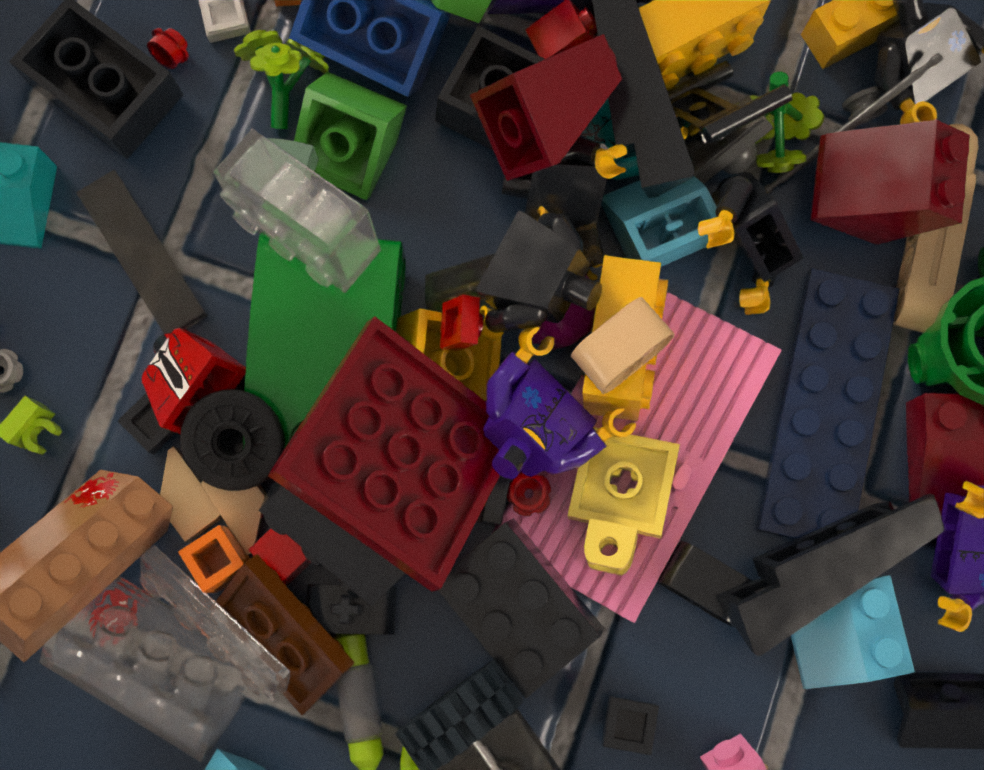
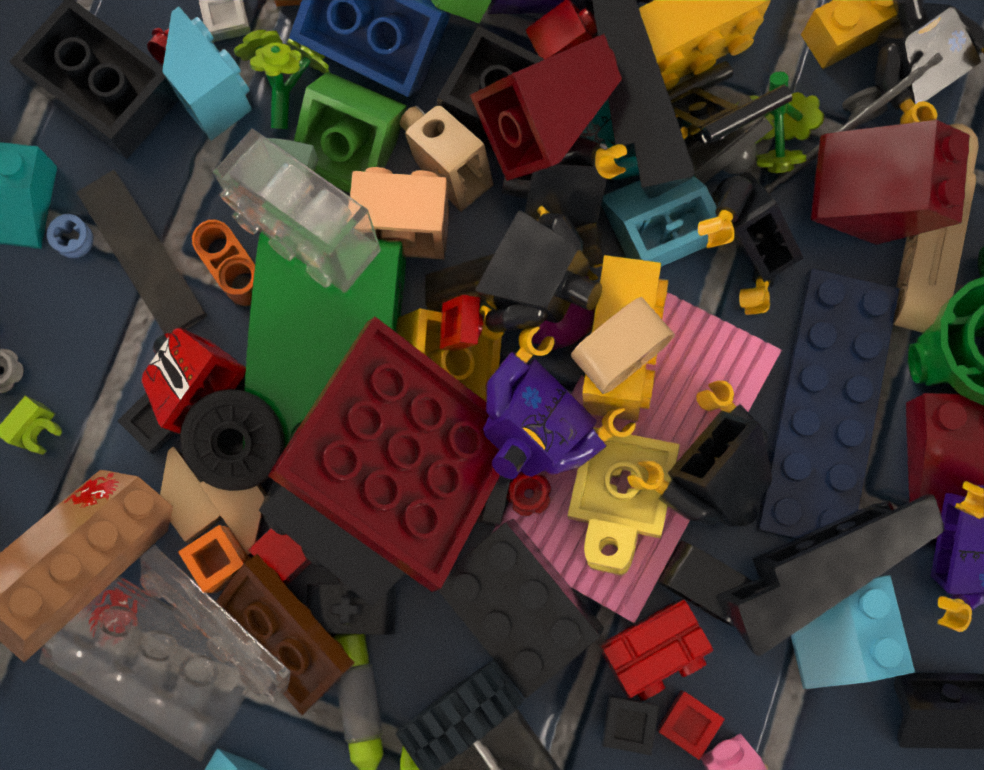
none -> medium blue bush [47,214,94,258]
none -> medium azure slope [162,7,252,141]
none -> orange beam [192,220,255,306]
none -> light nougat brick [347,167,449,260]
none -> tan torso [400,106,494,212]
none -> red brick [598,599,713,701]
none -> black torso [627,380,772,527]
none -> red plate [656,690,725,760]

